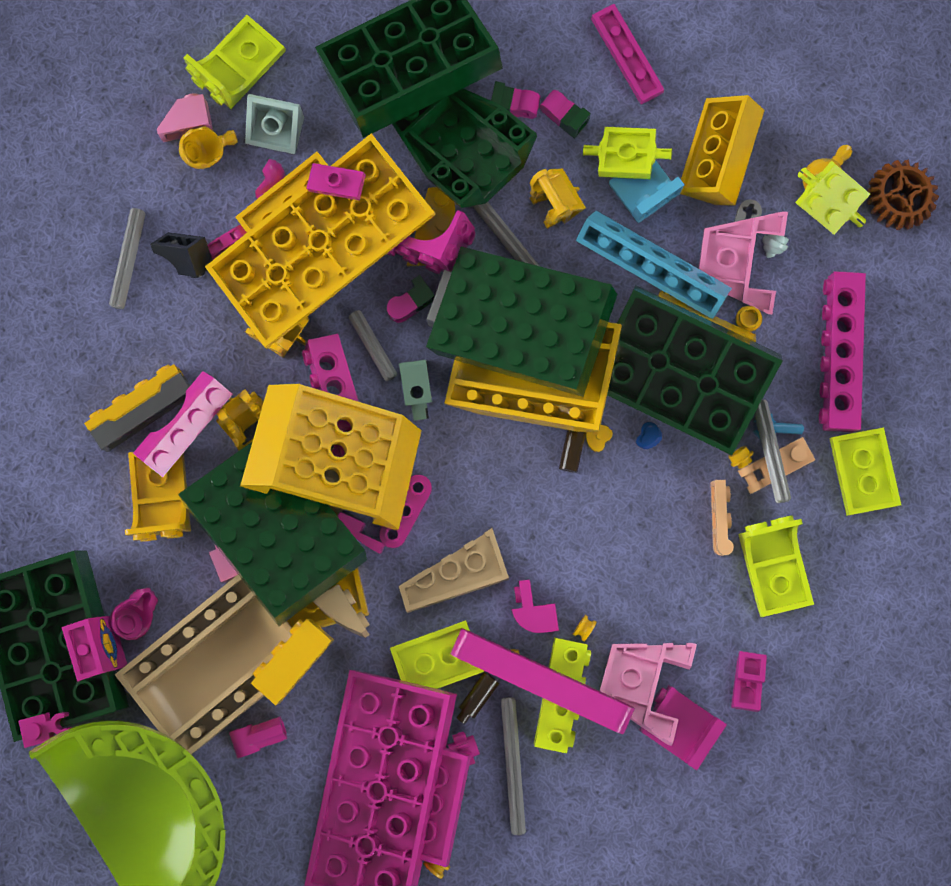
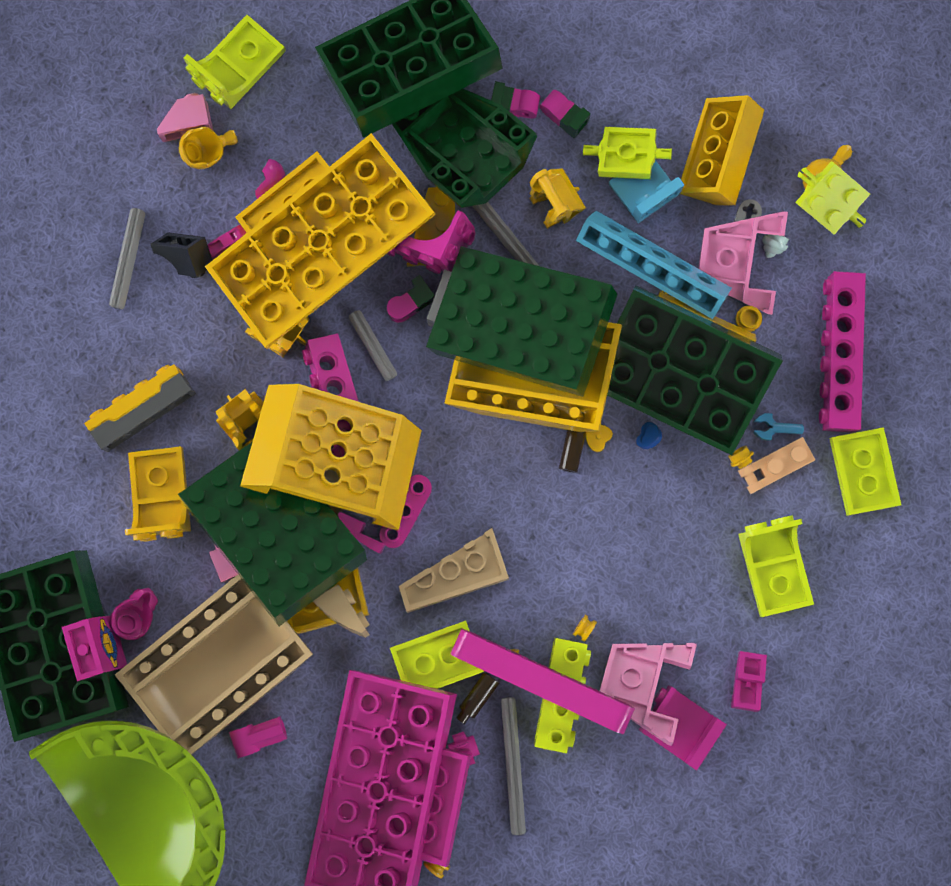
dark pink plate [18,712,72,748] -> none
arch [133,371,233,477] -> none
light aqua slope [245,94,304,154] -> none
yellow brick [251,618,334,705] -> none
dark pink plate [306,163,366,201] -> none
sand green torso [399,360,432,420] -> none
dark pink brick [511,579,559,633] -> none
dark pink plate [591,4,664,105] -> none
light nougat plate [711,480,734,556] -> none
light grey axle [754,400,791,503] -> none
dark orange gear [867,159,939,230] -> none

